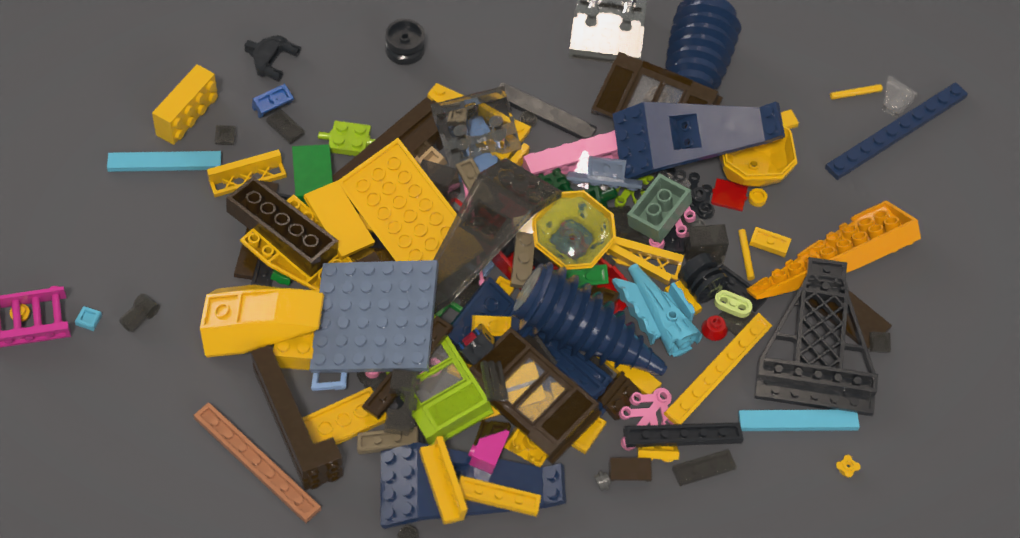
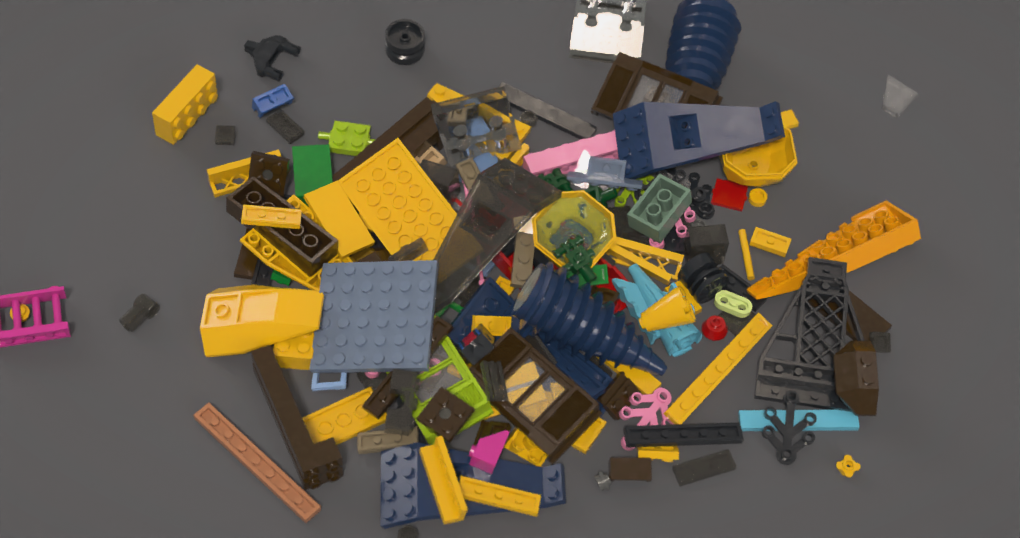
medium azure tile [75,306,102,331] -> none
medium azure tile [107,151,221,172] -> none
dark blue plate [825,82,968,180] -> none
yellow bar [830,84,882,100] -> none
none -> yellow tile [241,205,302,229]
none -> dark brown piece [248,151,291,196]
none -> clear smoke plate [388,237,428,261]
none -> dark brown piece [416,386,475,443]
none -> dark green piece [552,234,597,283]
none -> yellow cone [638,286,696,332]
none -> black plant [762,390,817,465]
none -> dark brown wedge [833,341,879,416]

